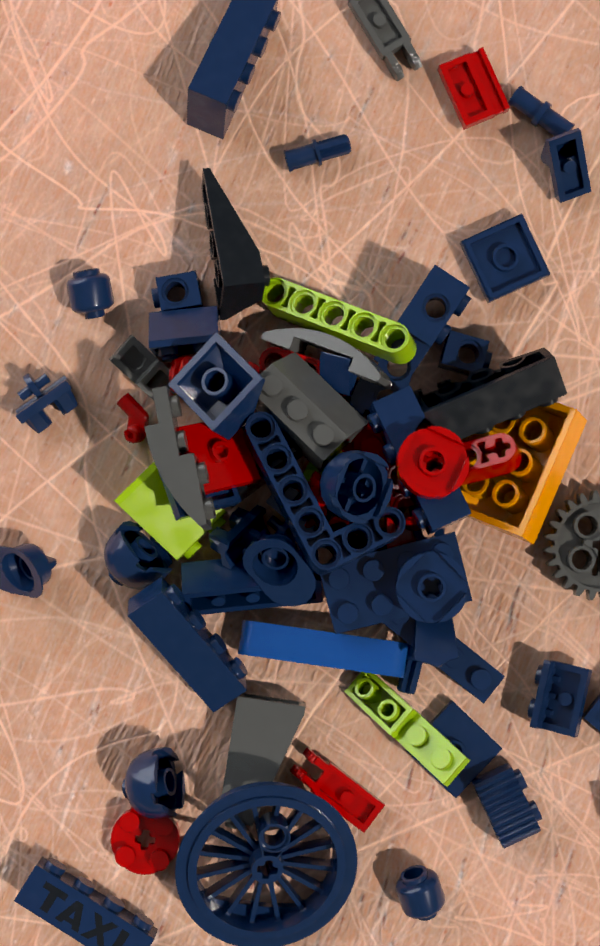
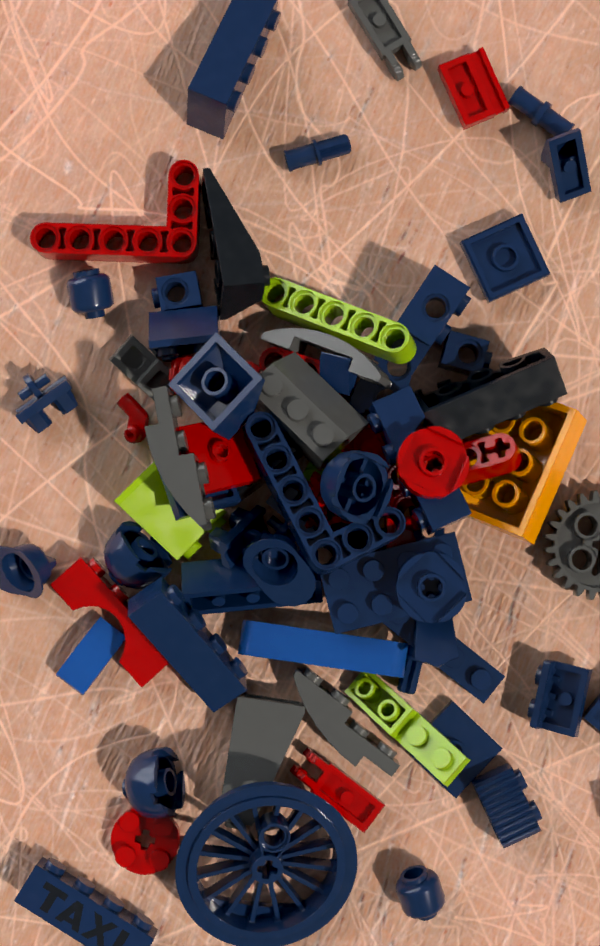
none -> red beam [30,160,201,264]
none -> red arch [50,557,169,687]
none -> blue slope [56,617,125,696]
none -> dark grey slope [293,667,400,777]

